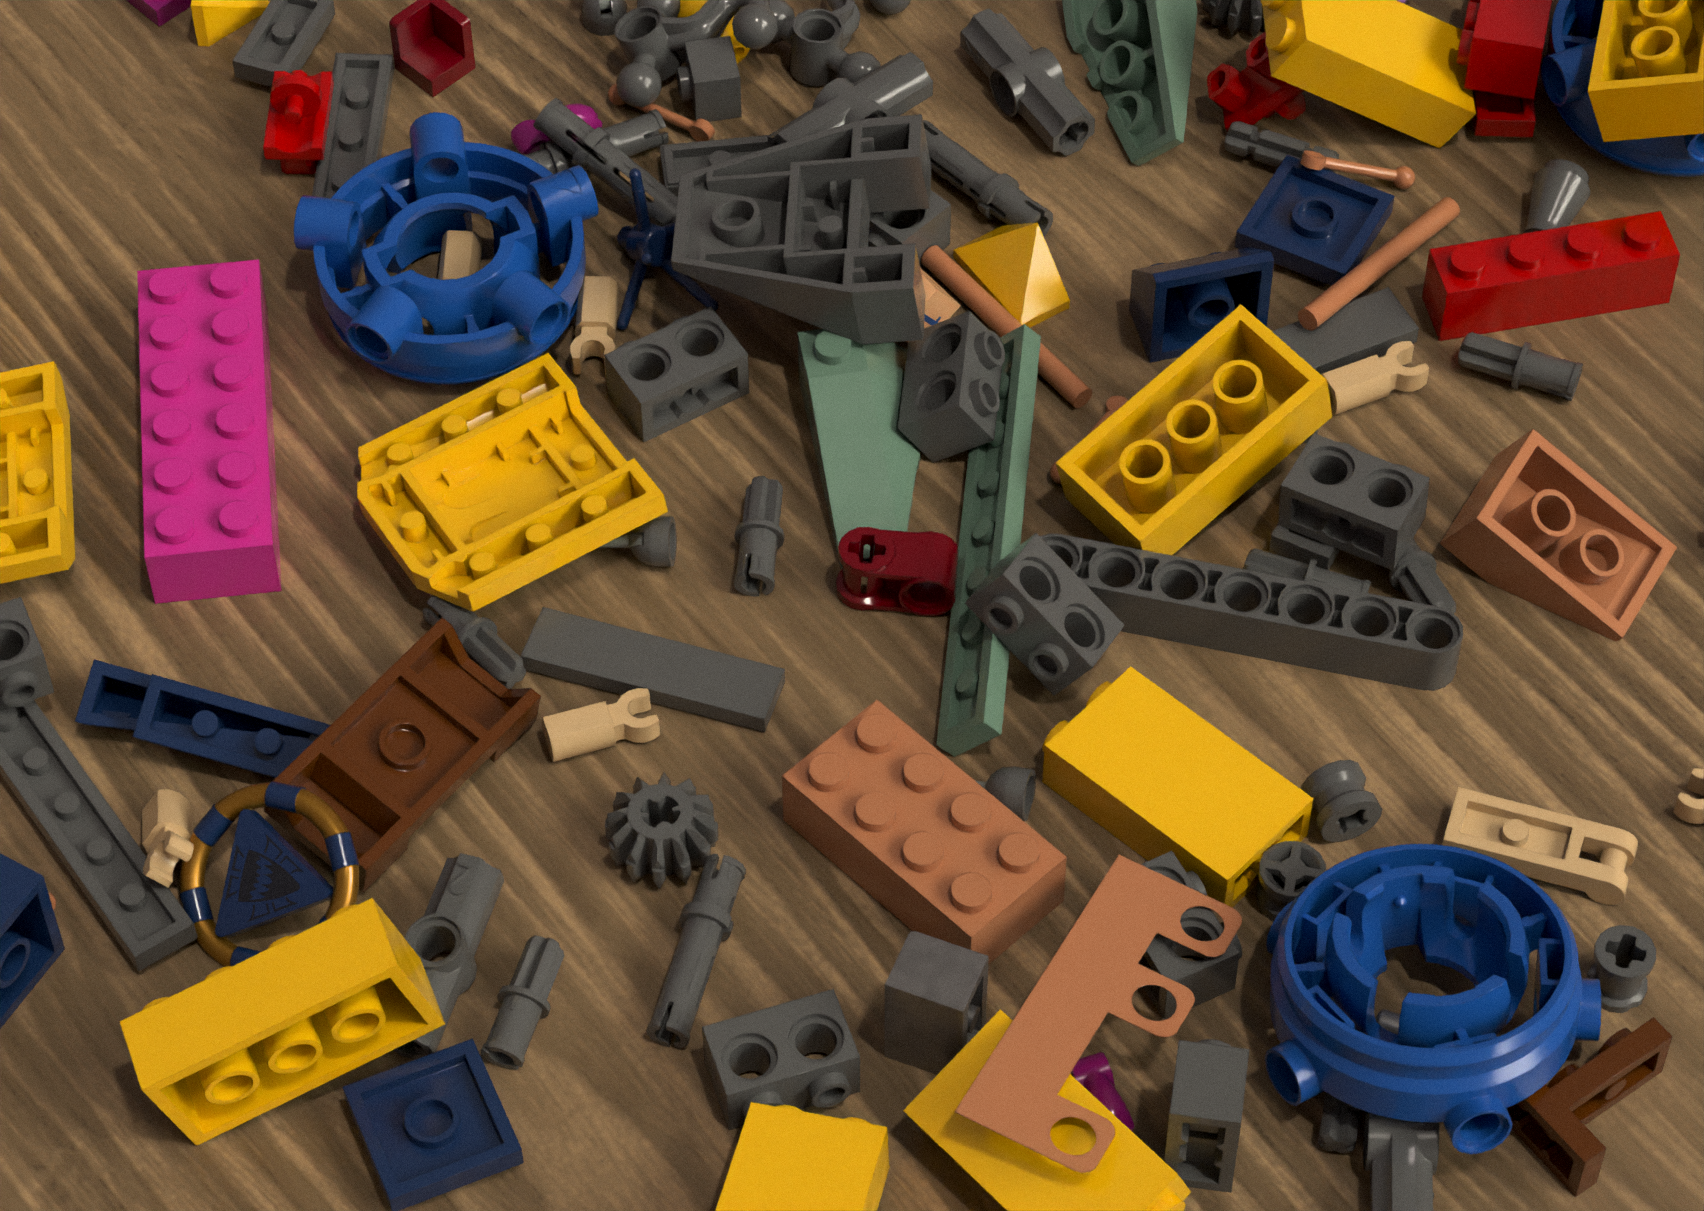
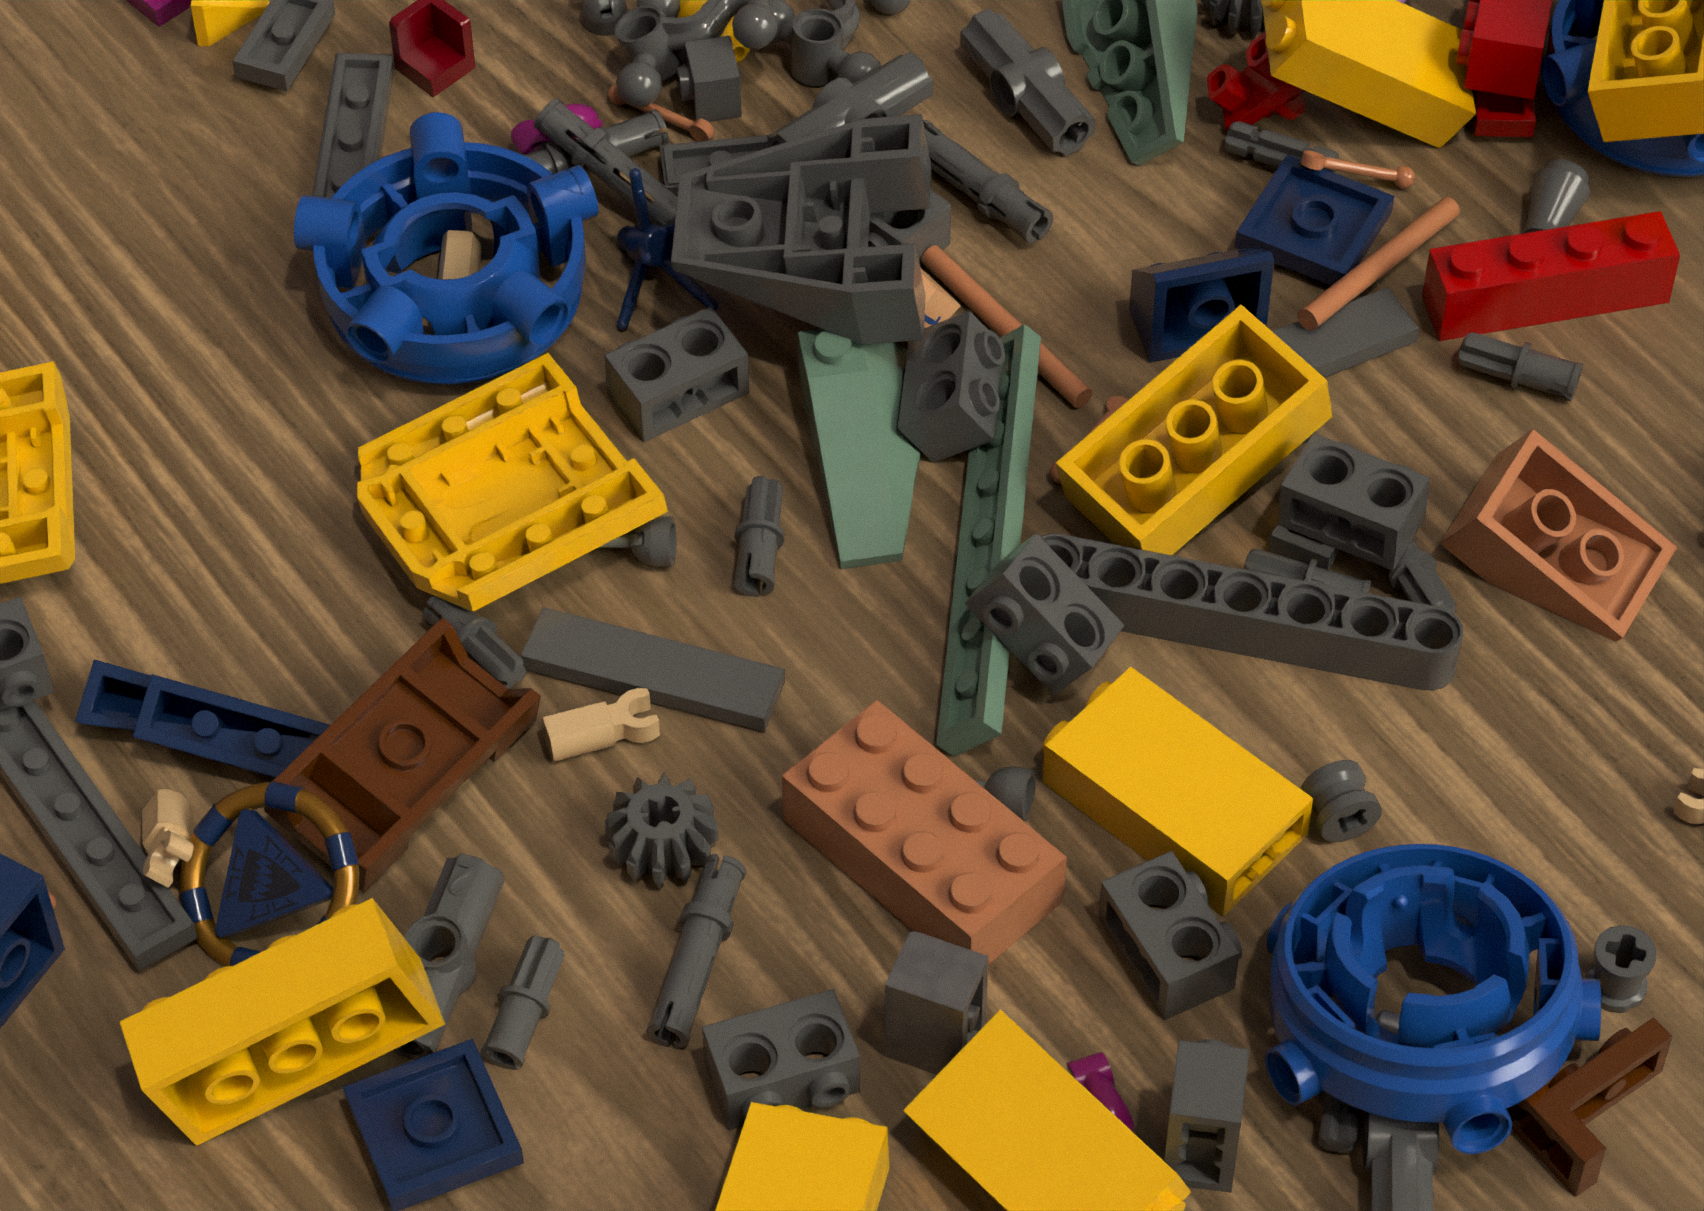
dark pink brick [137,259,282,604] -> none
red hips [263,70,334,174] -> none
tan bar [570,276,619,375] -> none
dark red piece [836,527,959,616] -> none
yellow slope [953,222,1070,328] -> none
nougat piece [955,855,1242,1173] -> none
dark grey wheel [1256,841,1326,922] -> none
tan bar [1321,341,1429,416] -> none
tan plate [1442,787,1638,905] -> none

